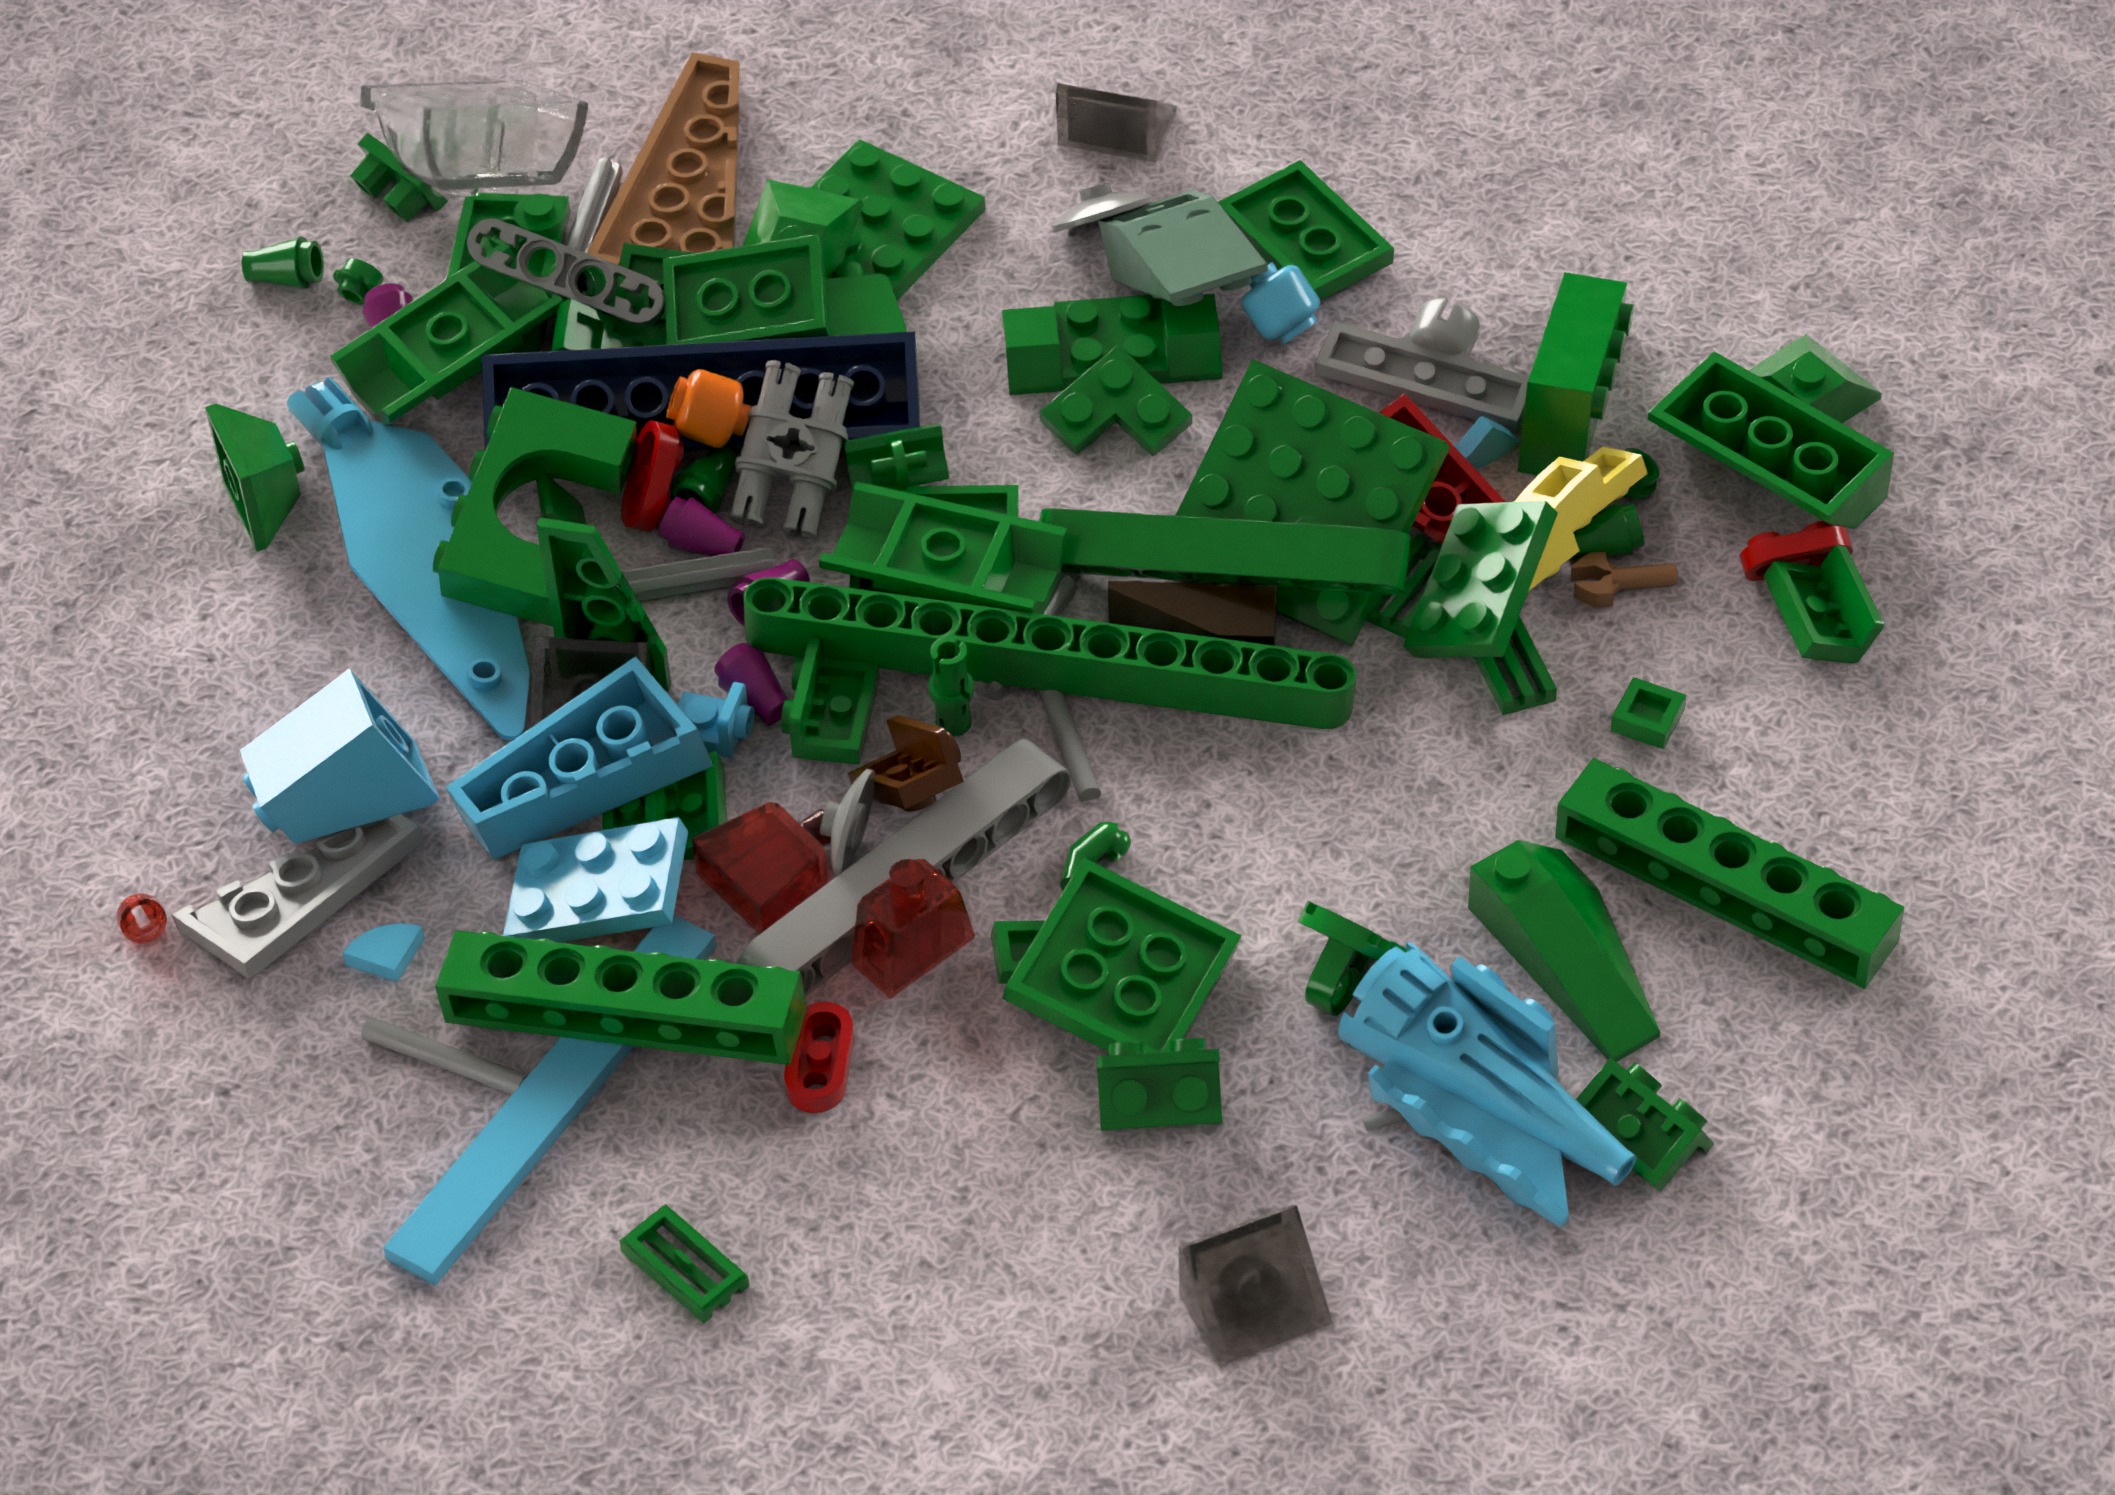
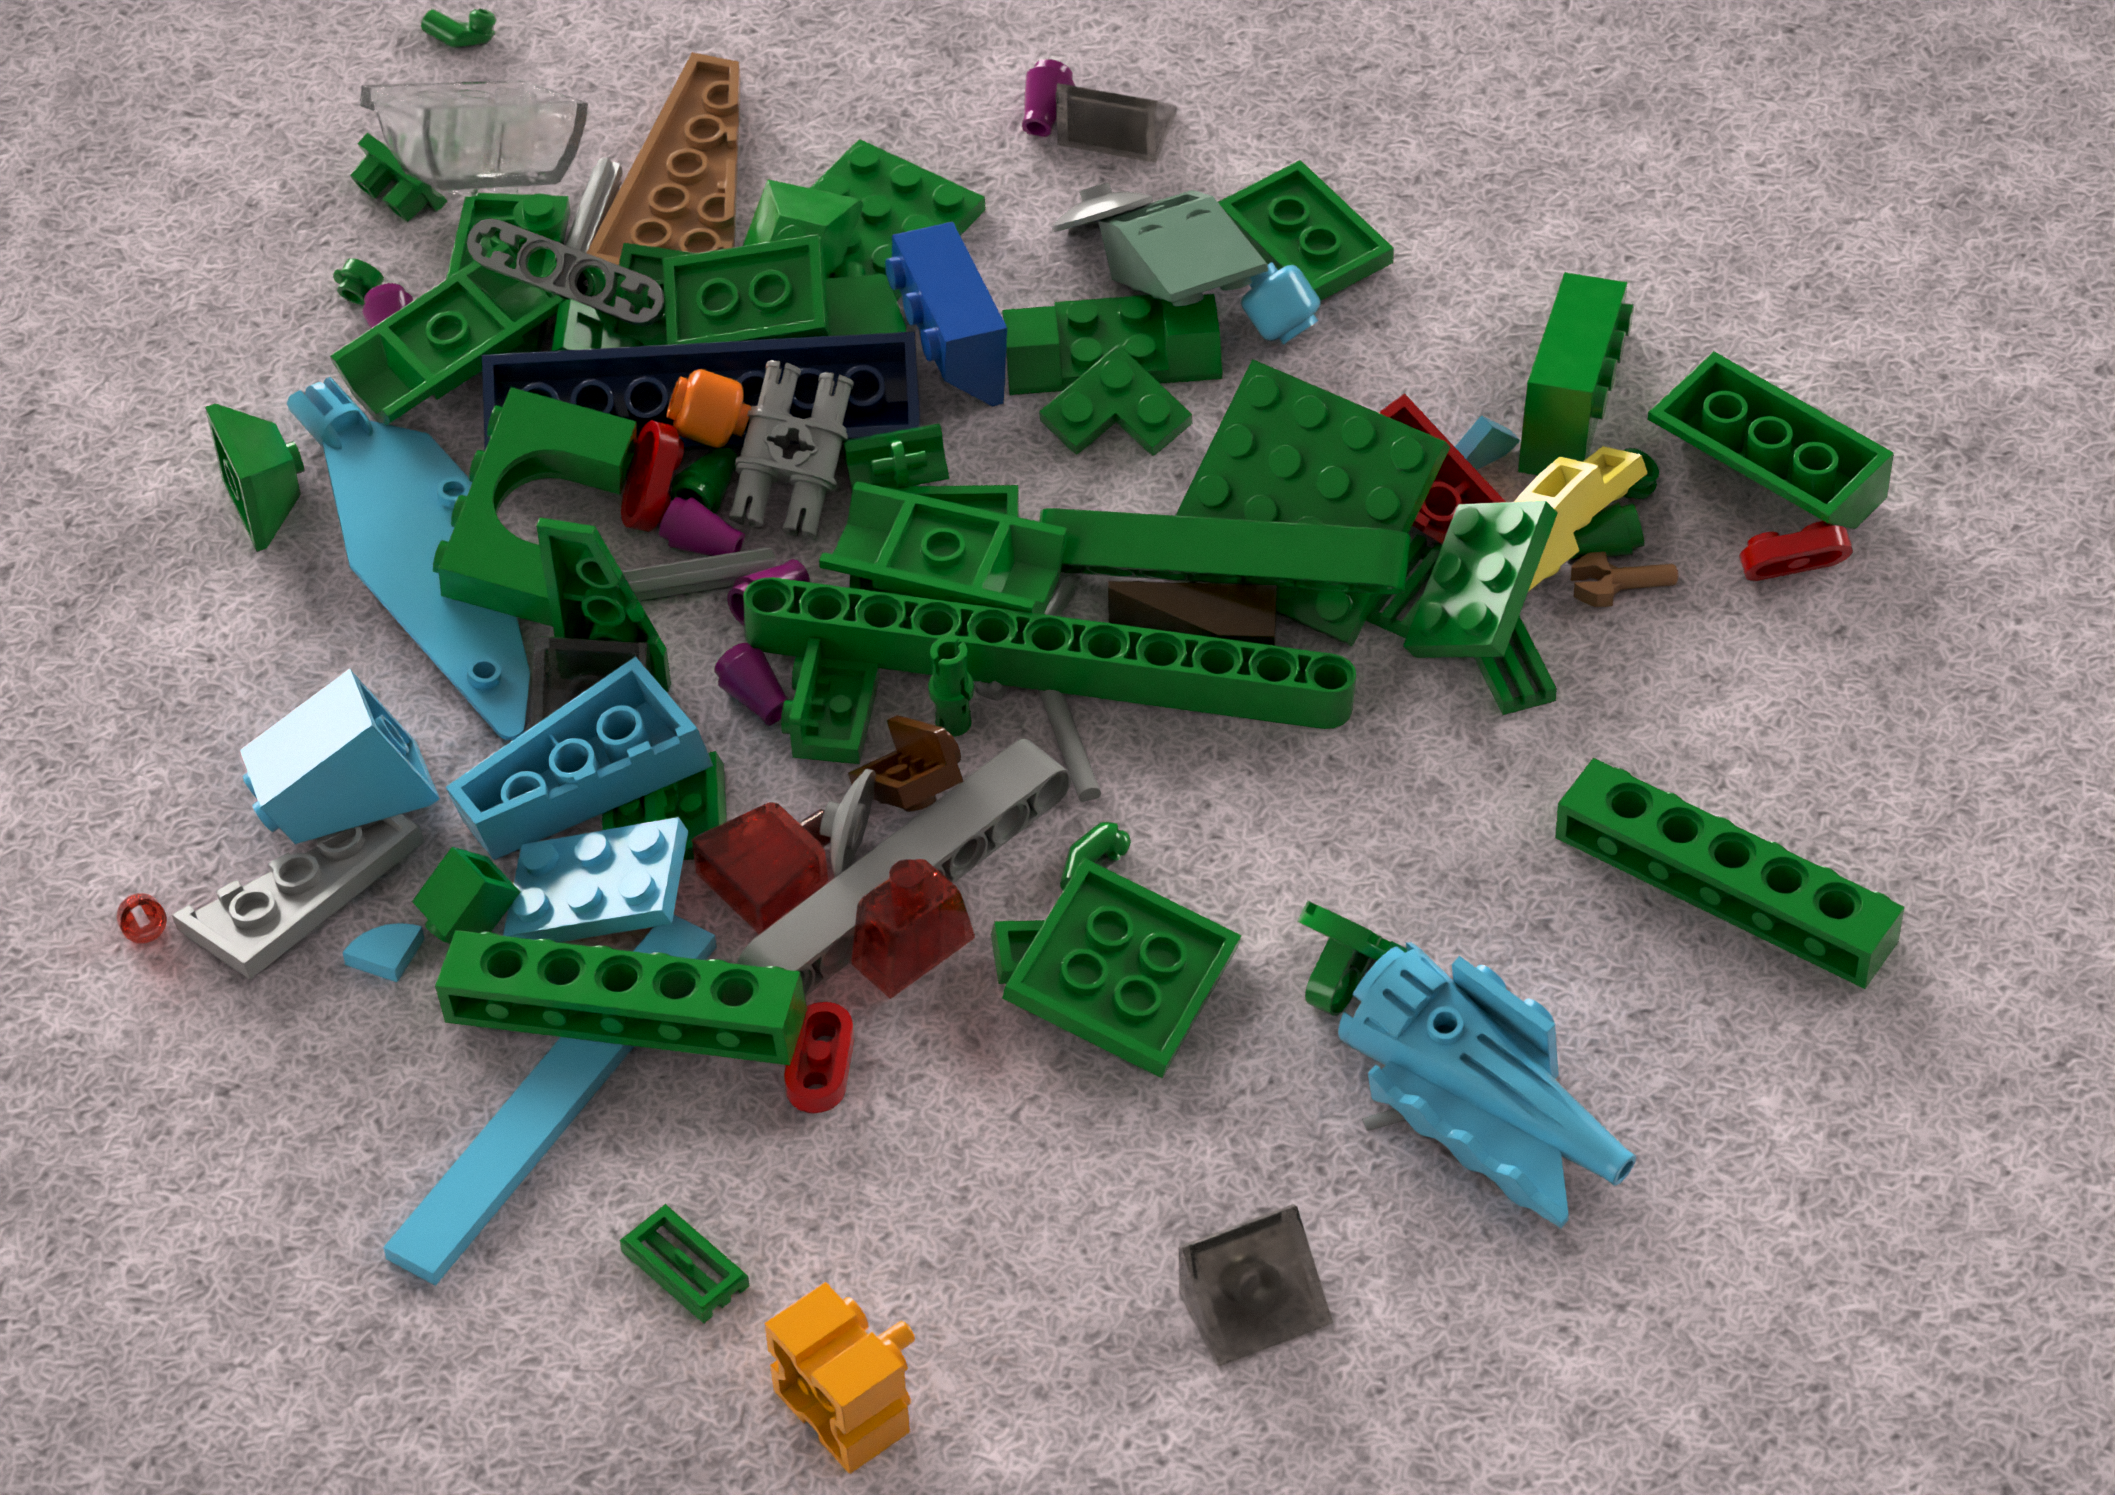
green cone [241,236,324,289] -> none
light grey bar [361,1017,528,1095] -> none
green slope [536,474,586,524] -> none
medium azure bracket [677,682,755,759] -> none
green bracket [1096,1038,1222,1130] -> none
light grey plate [1315,297,1529,433] -> none
green wedge [1468,840,1660,1062] -> none
green bracket [1576,1058,1714,1192] -> none
green plate [1611,677,1686,749] -> none
green slope [1748,334,1881,423] -> none
green bracket [1763,545,1884,664] -> none
none -> green brick [412,847,521,944]
none -> green arm [421,8,496,48]
none -> light orange brick [764,1282,915,1474]
none -> blue slope [885,222,1007,407]
none -> magenta cone [1022,59,1075,137]

